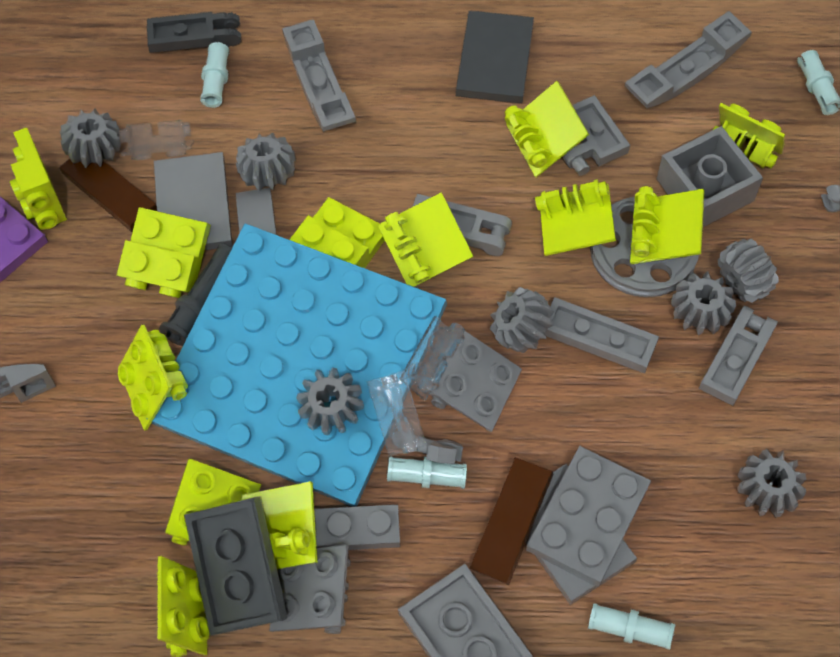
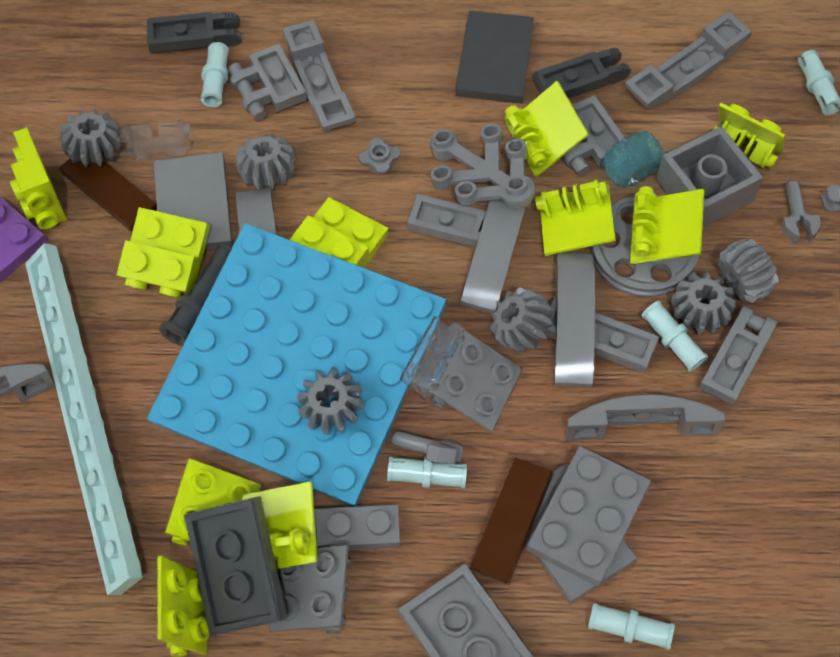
neon yellow hinge [118,325,188,431] -> none
clear hinge [367,370,426,457] -> none
neon yellow hinge [378,192,474,287] -> none
light grey gear [737,449,806,518] -> none
none -> light aqua plate [25,243,143,596]
none -> light grey plate [228,44,307,121]
none -> light grey plate [359,138,400,174]
none -> light grey plant [430,123,535,209]
none -> light grey slope [460,185,525,314]
none -> dark grey hinge [533,47,631,98]
none -> light grey slope [554,253,595,388]
none -> light grey slope [565,395,725,441]
none -> clear light blue gear [602,131,664,188]
none -> light aqua pin [642,301,708,372]
none -> light grey bar [781,181,821,244]

